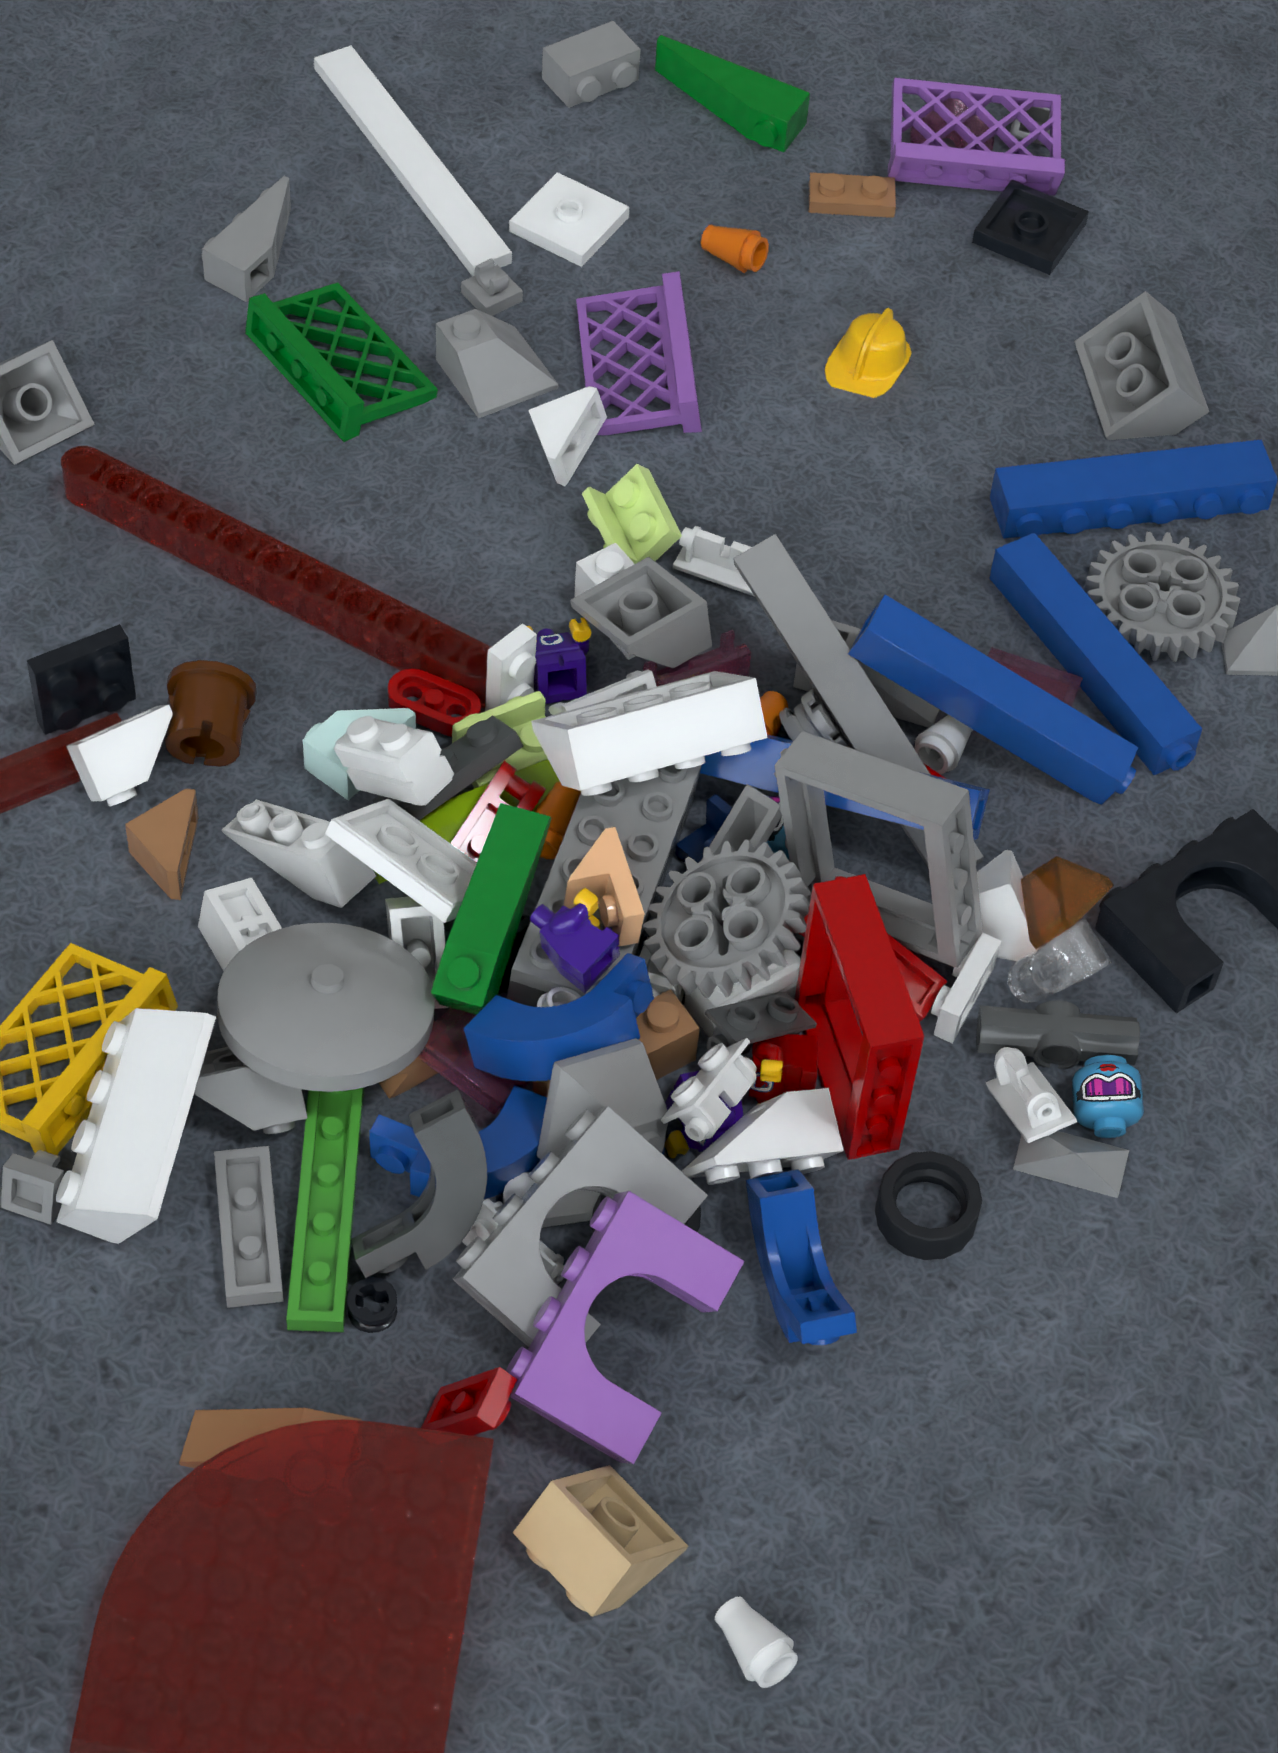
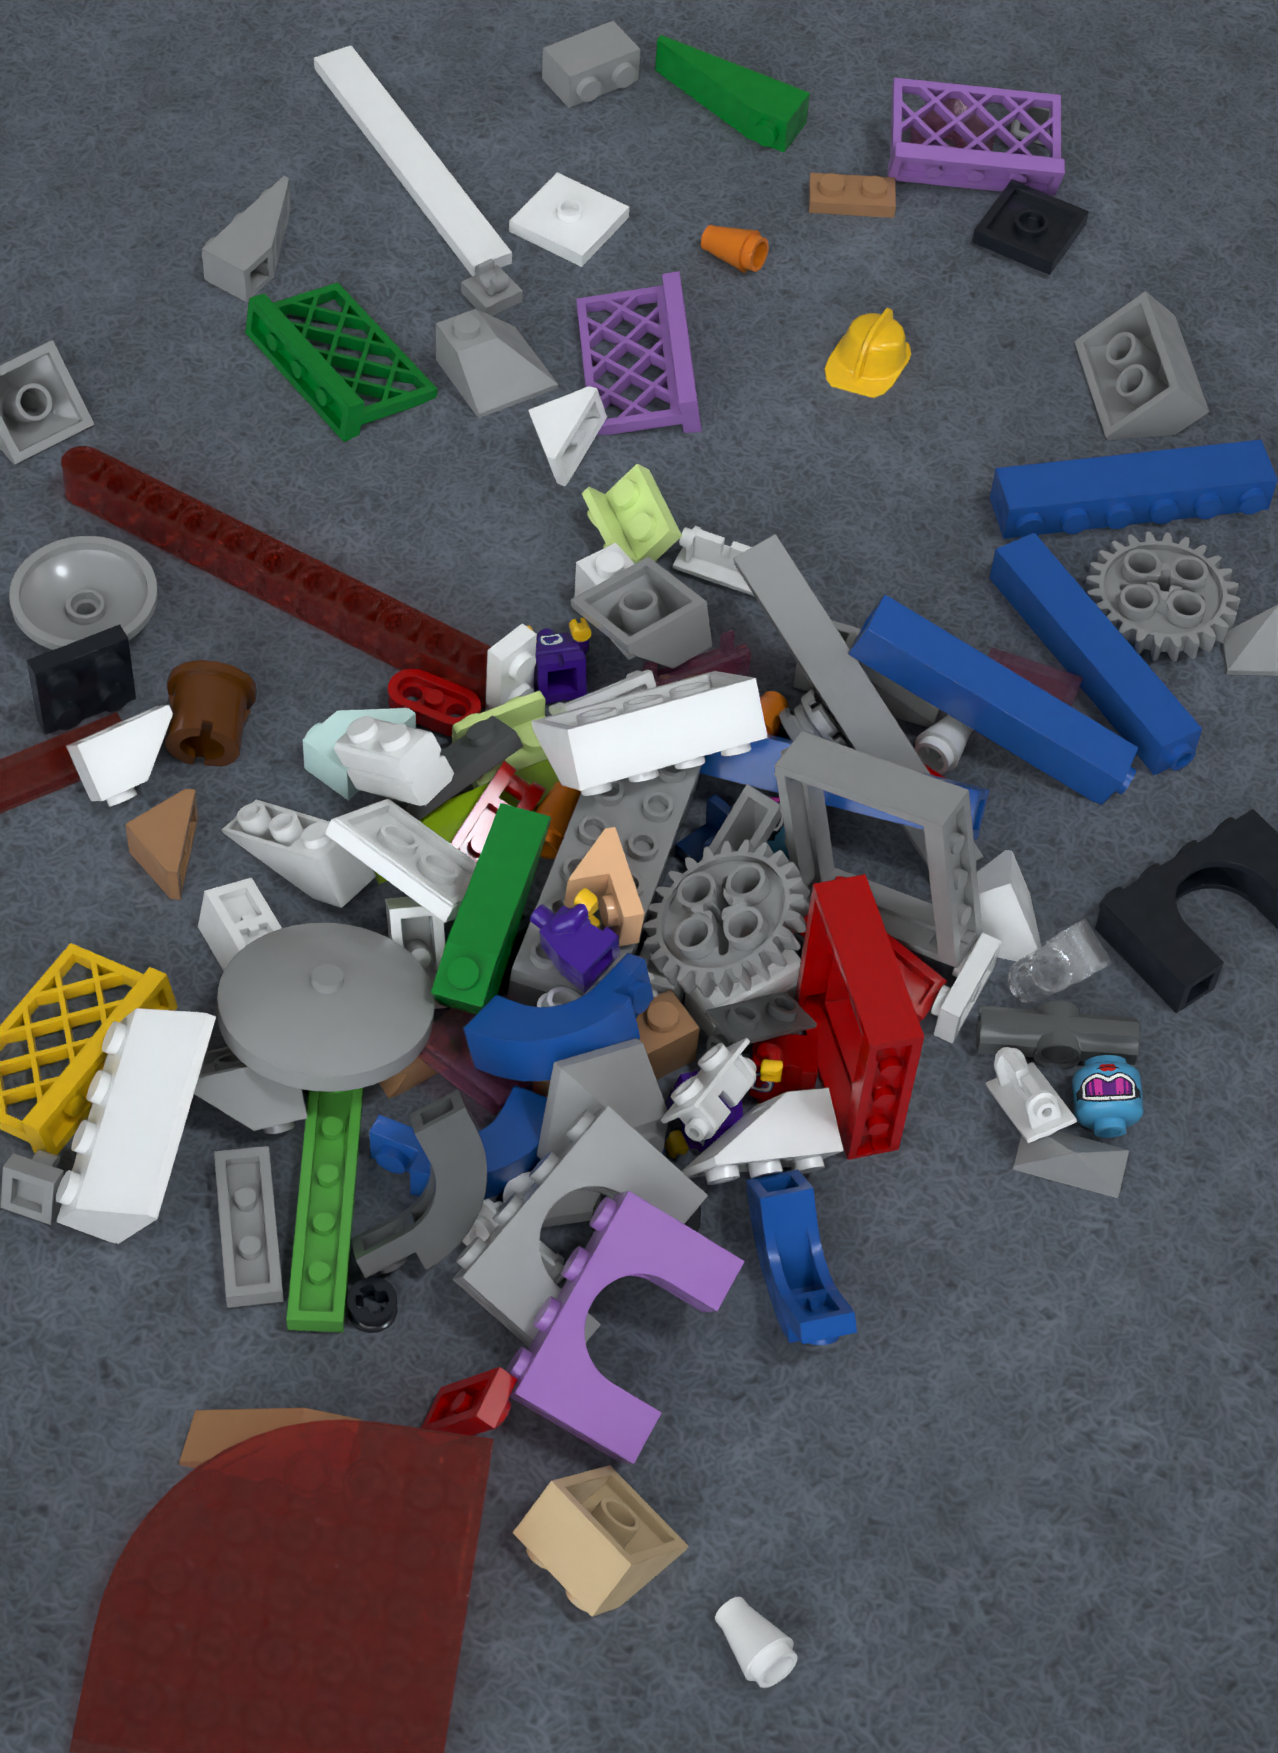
black tyre [875,1151,982,1260] -> none
clear orange slope [1021,856,1114,949] -> none
none -> light grey dish [9,536,158,650]

